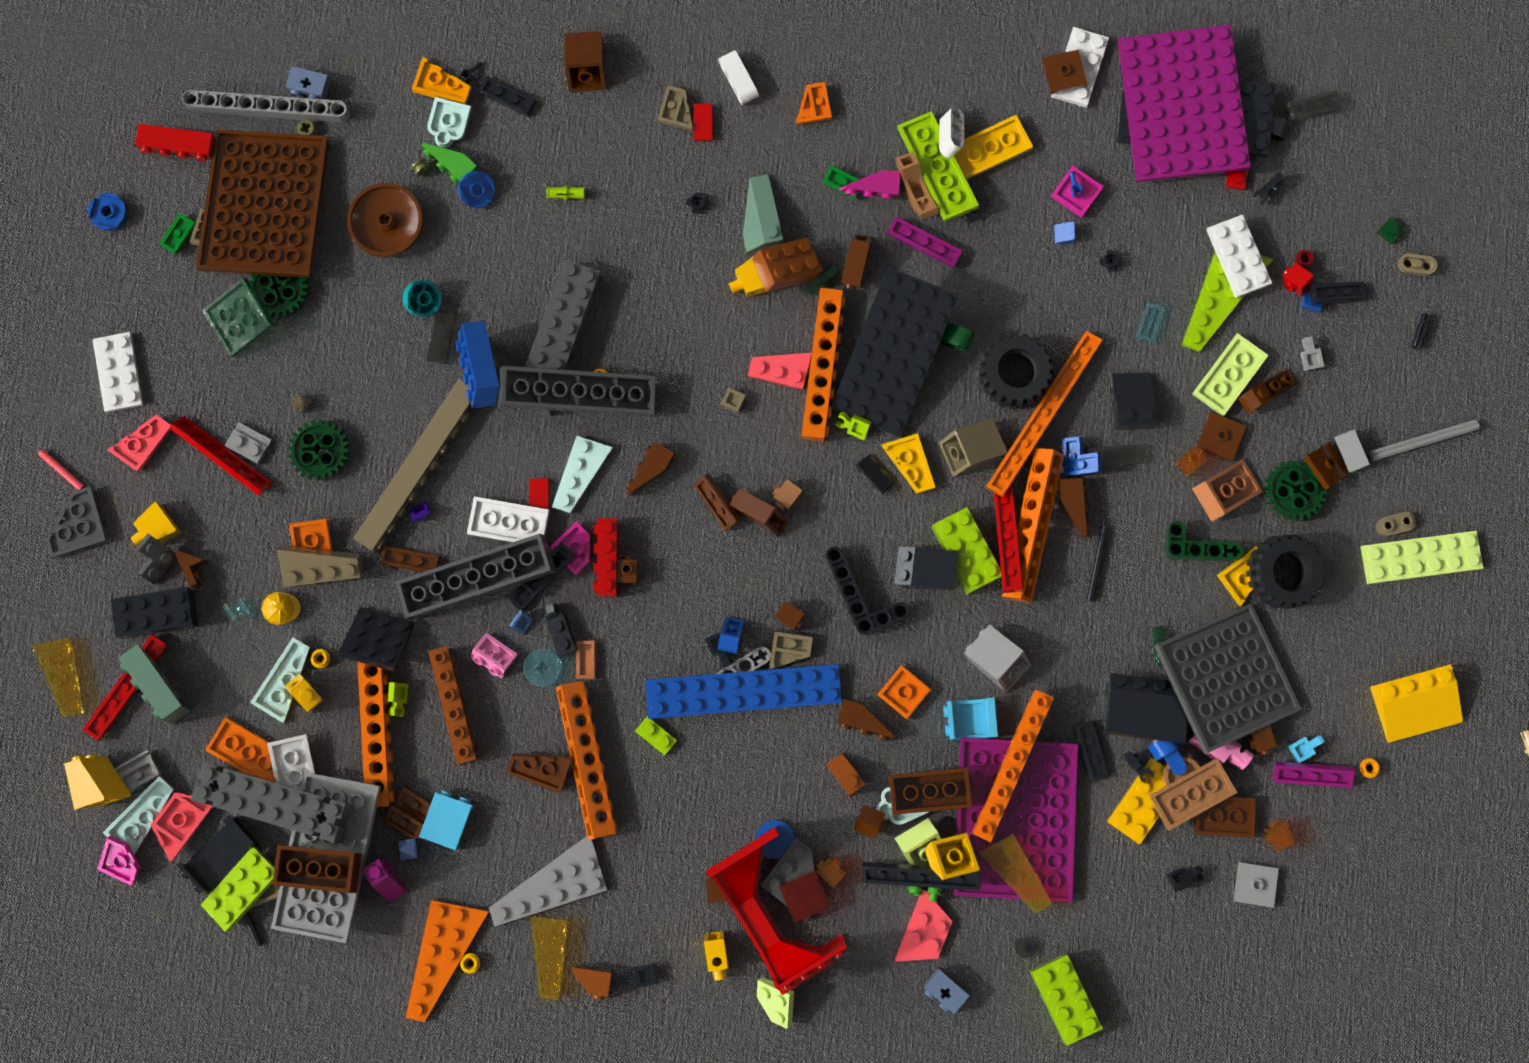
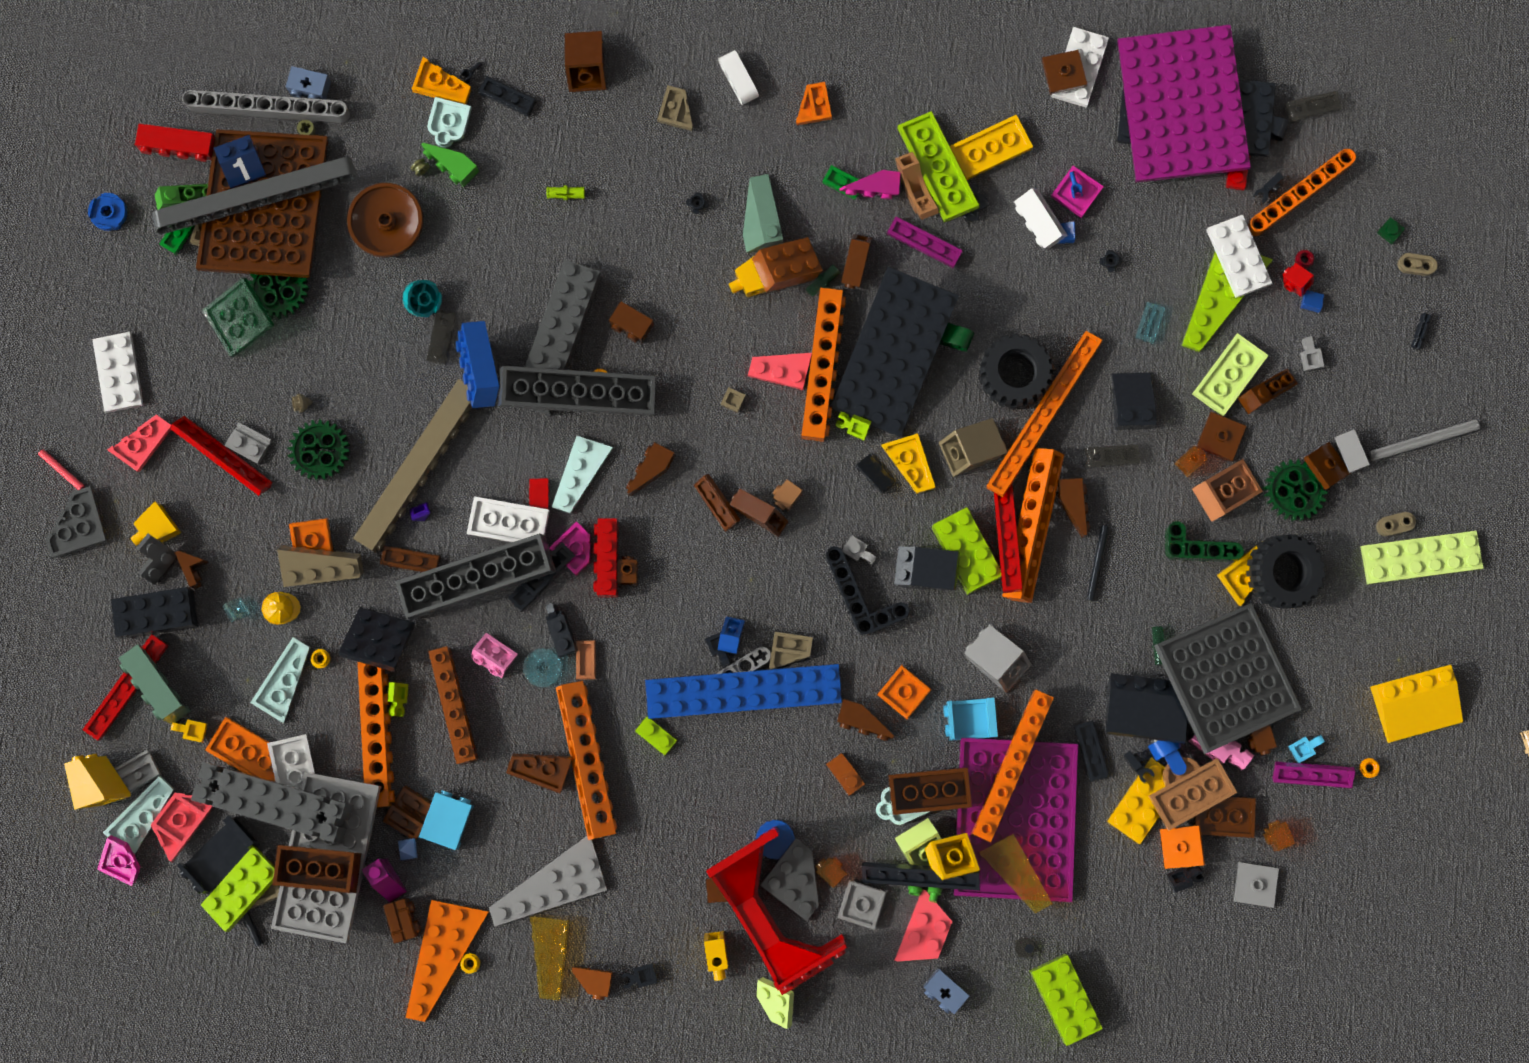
clear yellow wing [31,638,84,717] -> none
yellow torso [284,674,324,713] -> none
blue tile [458,170,496,209] -> none
medium blue slope [509,610,533,635] -> none
red tile [693,103,713,142] -> none
reddish brown brick [774,601,805,631] -> none
clear red plate [779,870,831,923] -> none
reddish brown brick [854,805,886,839] -> none
white beam [939,107,964,158] -> none
blue plate [1062,436,1102,477] -> none
black tile [1308,281,1367,305] -> none
none -> dark grey beam [152,157,357,234]
none -> bright green slope [155,184,208,210]
none -> yellow plate [171,719,208,743]
none -> dark blue slope [214,135,266,189]
none -> reddish brown brick [383,898,421,944]
none -> reddish brown brick [609,301,654,343]
none -> light grey plate [837,880,887,930]
none -> light grey plate [842,535,876,565]
none -> white brick [1014,188,1068,248]
none -> orange plate [1160,825,1205,869]
none -> orange beam [1247,149,1356,236]

